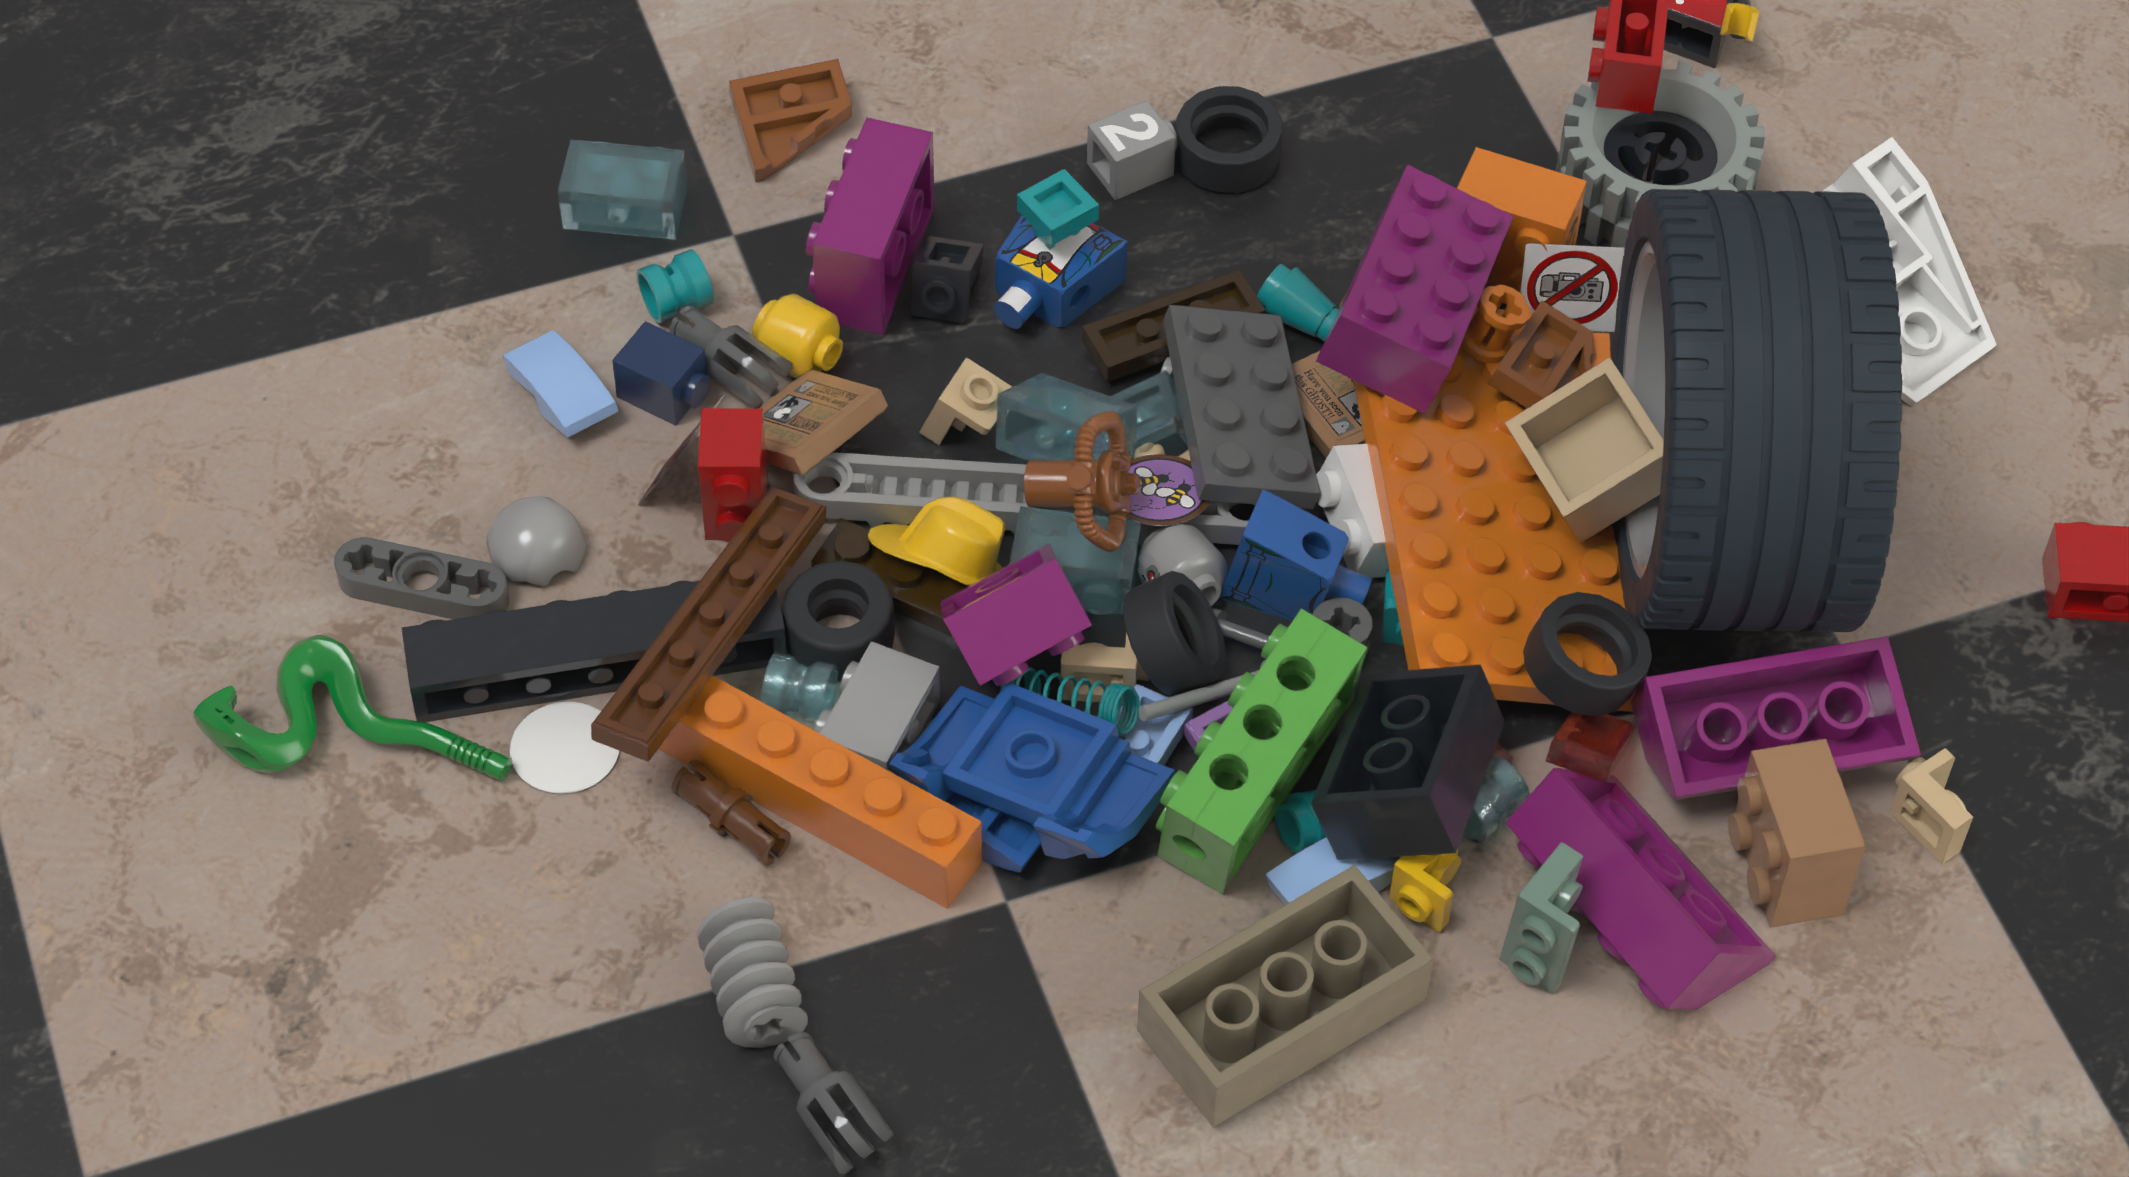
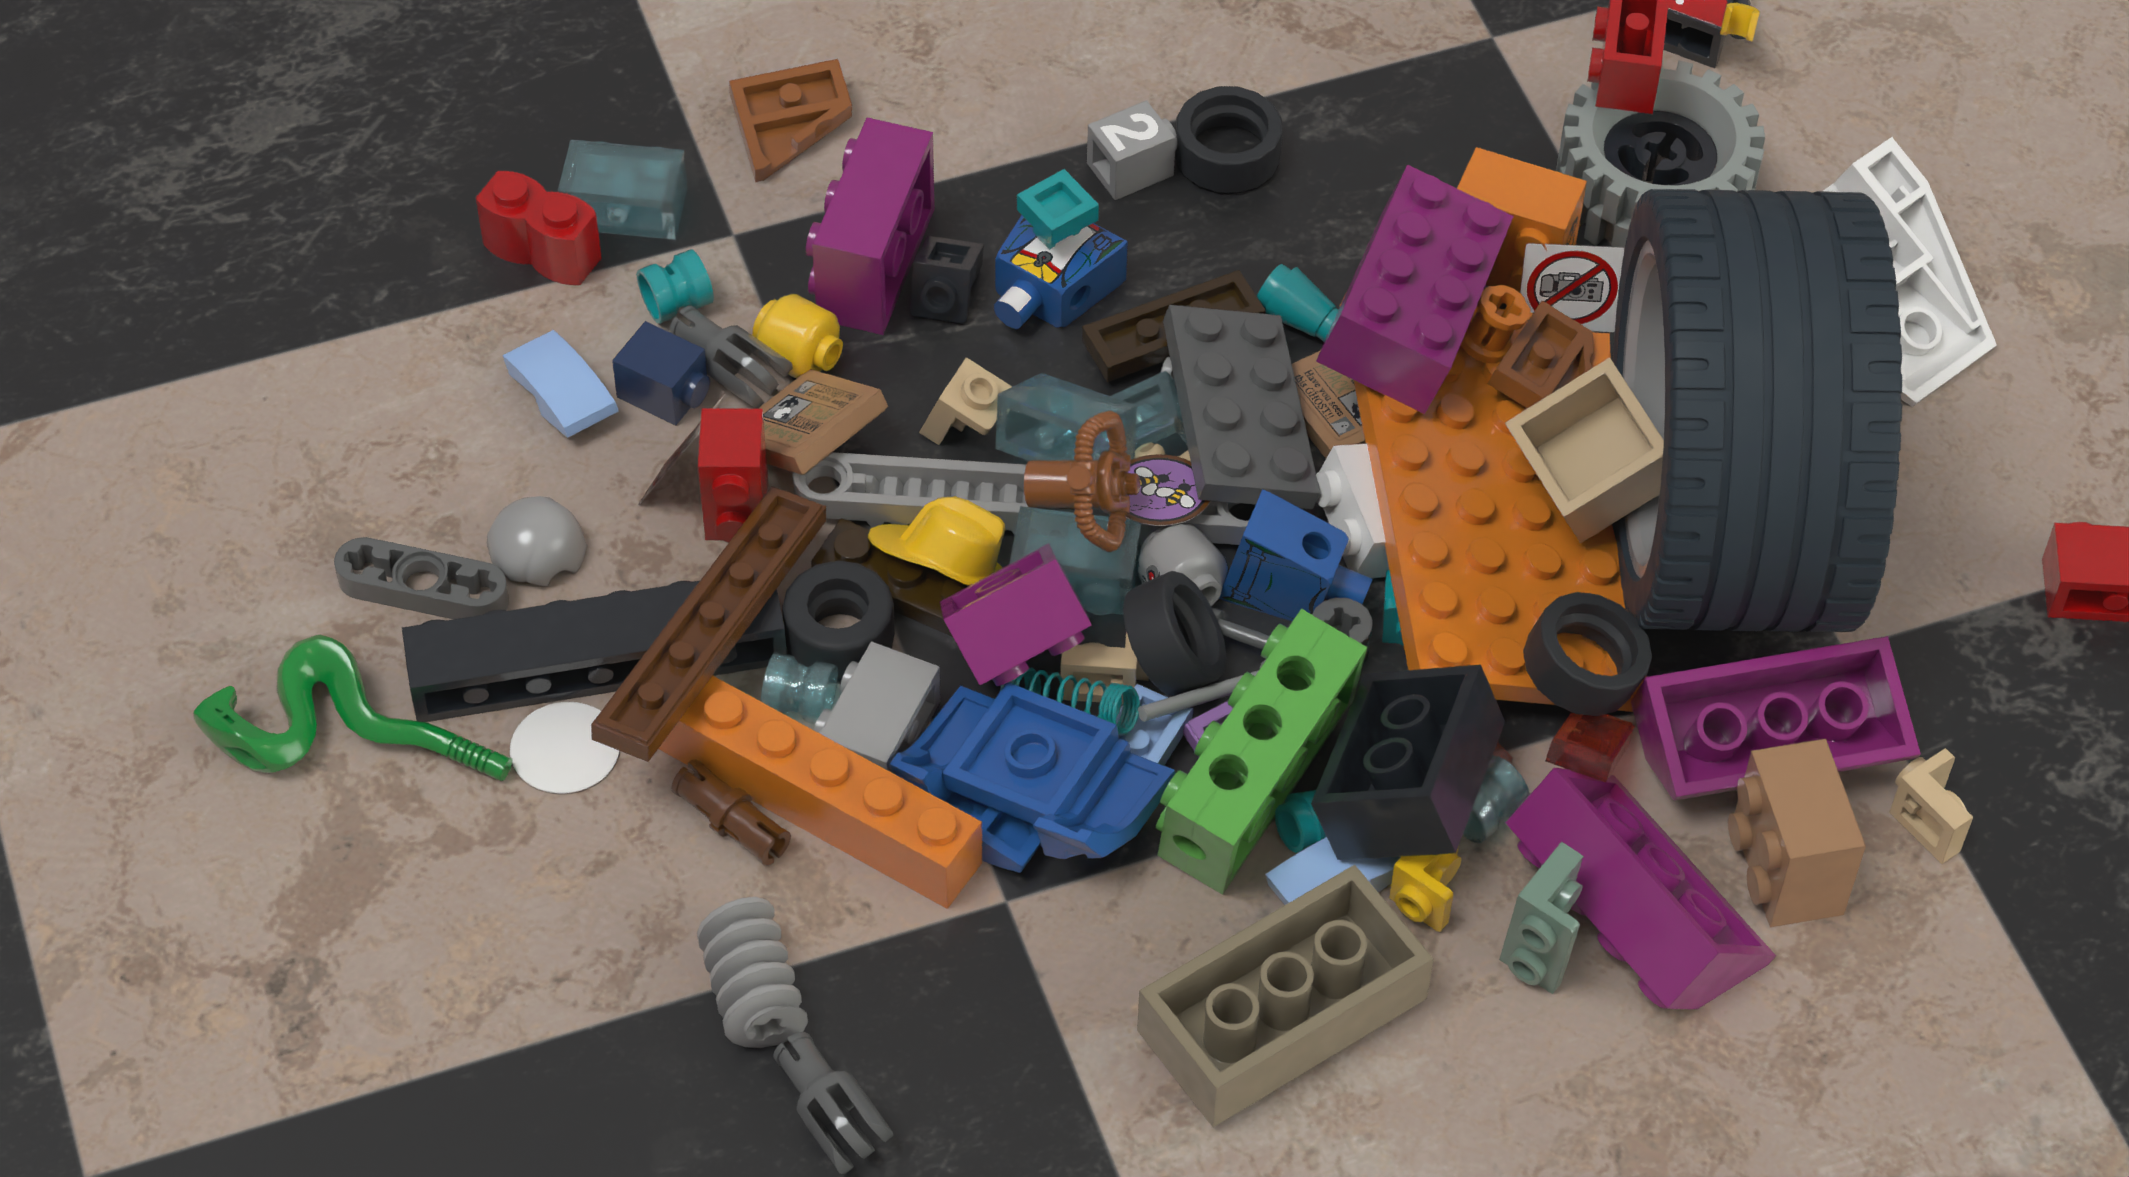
none -> red brick [476,171,602,285]

